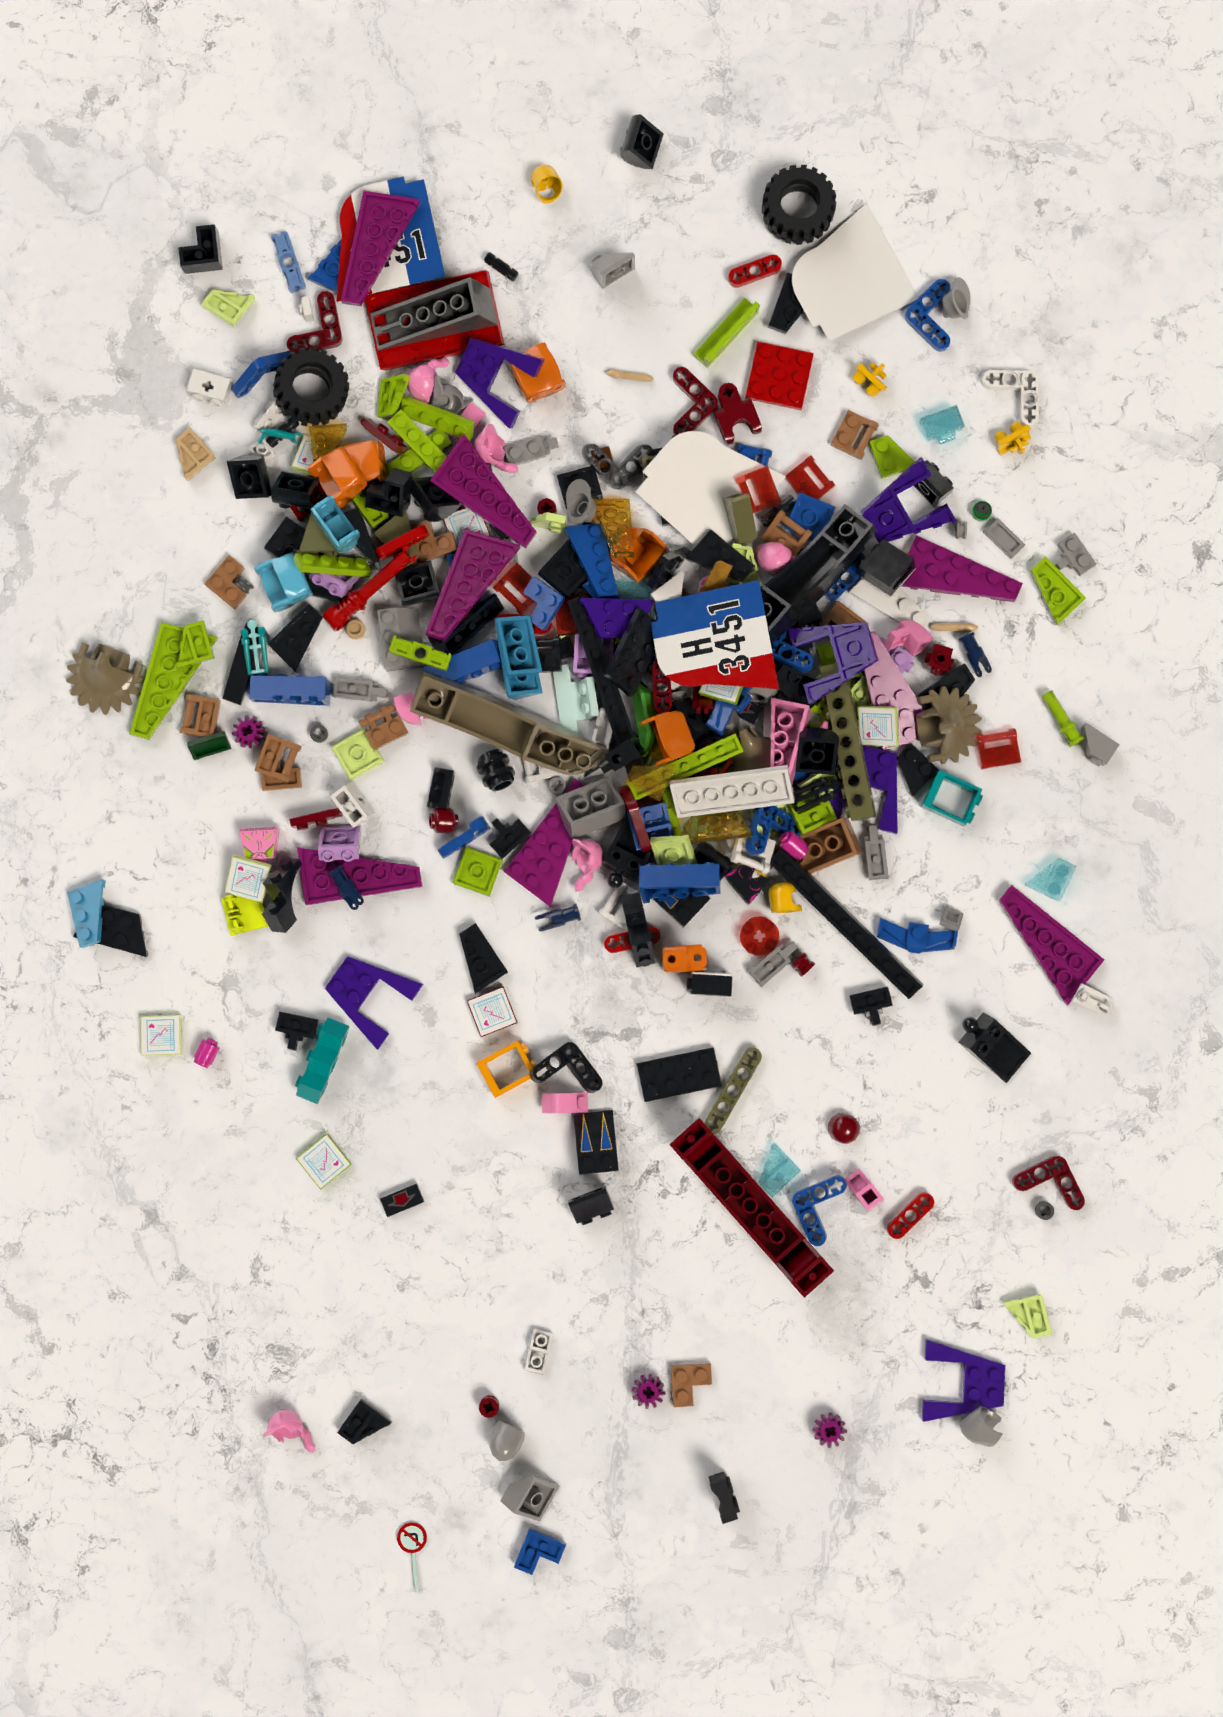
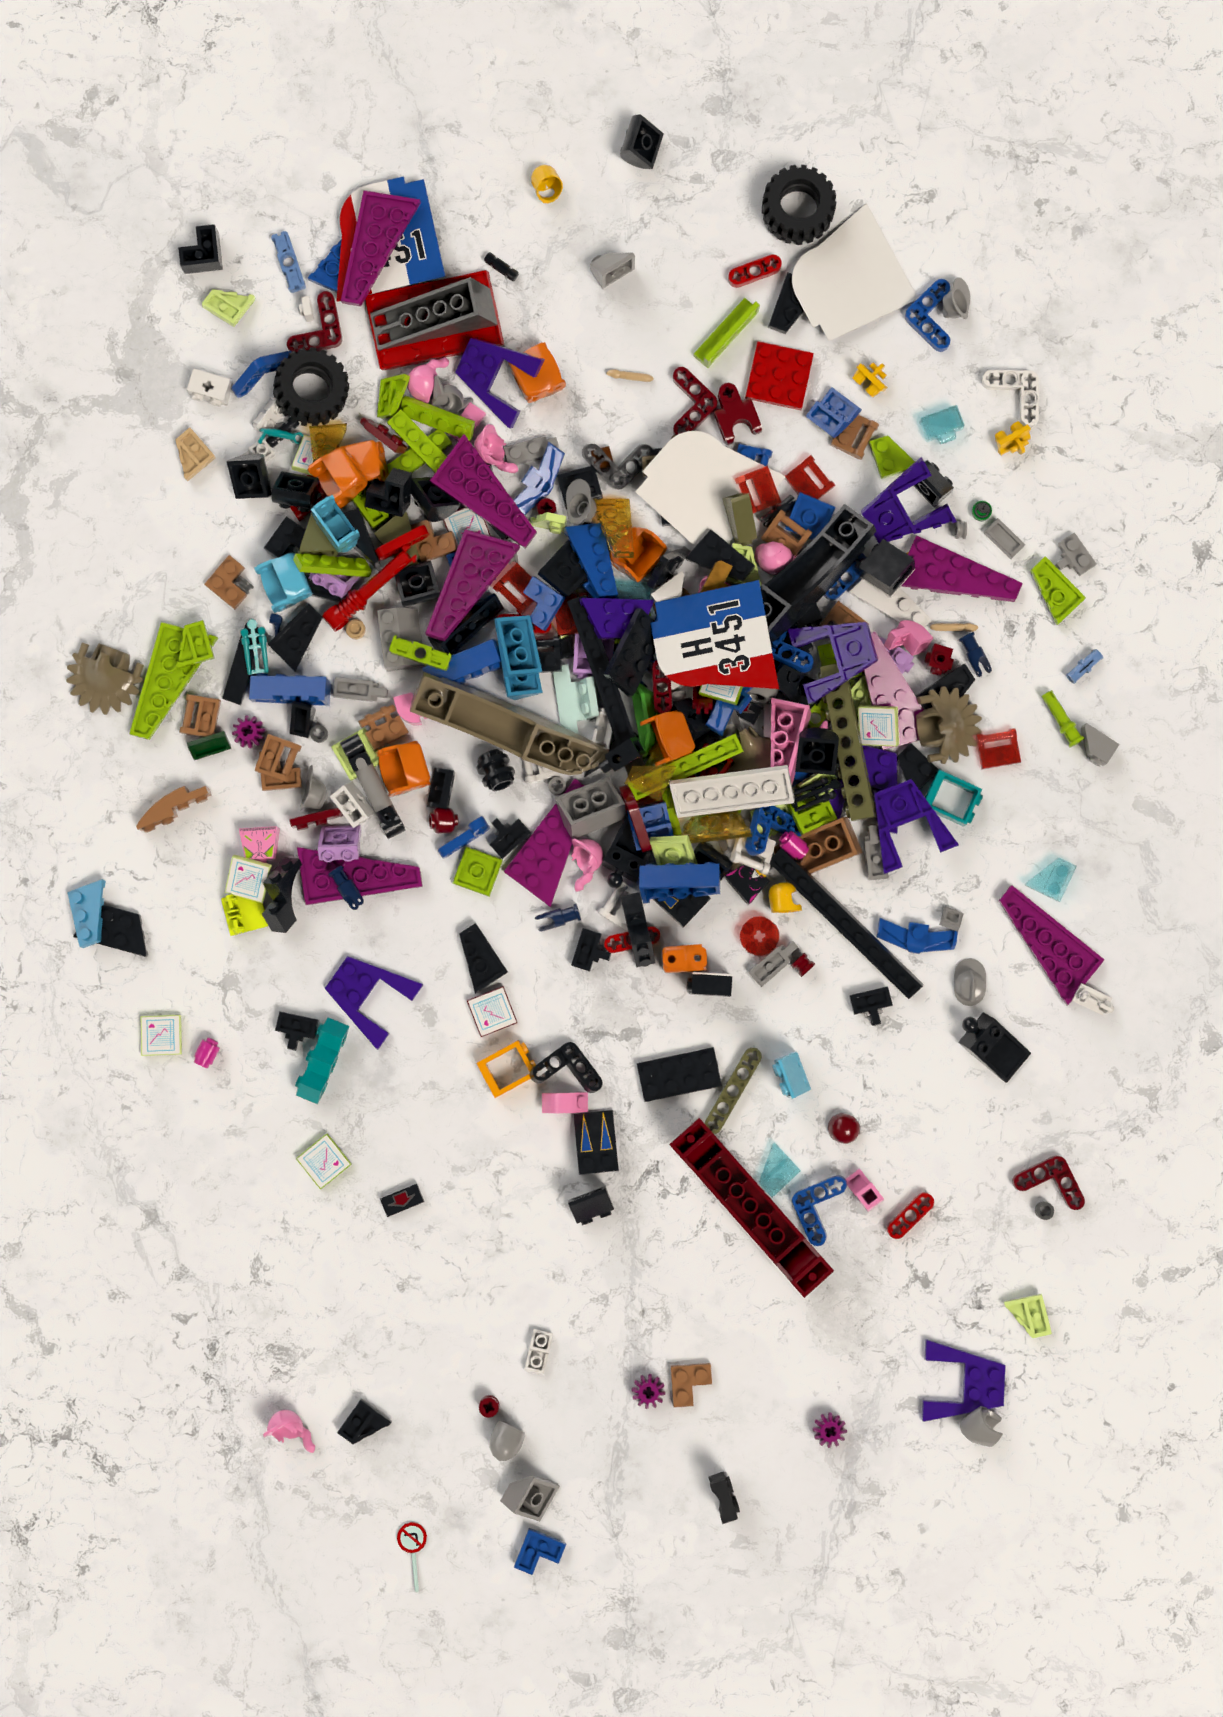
none -> medium nougat slope [136,786,212,833]
none -> dark blue hand [269,613,283,636]
none -> black slope [290,701,316,738]
none -> light grey piece [299,765,327,811]
none -> piece [340,734,406,839]
none -> orange piece [376,741,430,797]
none -> plate [513,442,565,515]
none -> black hinge [571,928,611,972]
none -> medium azure slope [772,1052,811,1099]
none -> blue slope [806,387,862,438]
none -> dark purple wing [874,779,959,874]
none -> light grey piece [954,958,986,1006]
none -> medium blue pin [1066,649,1103,684]

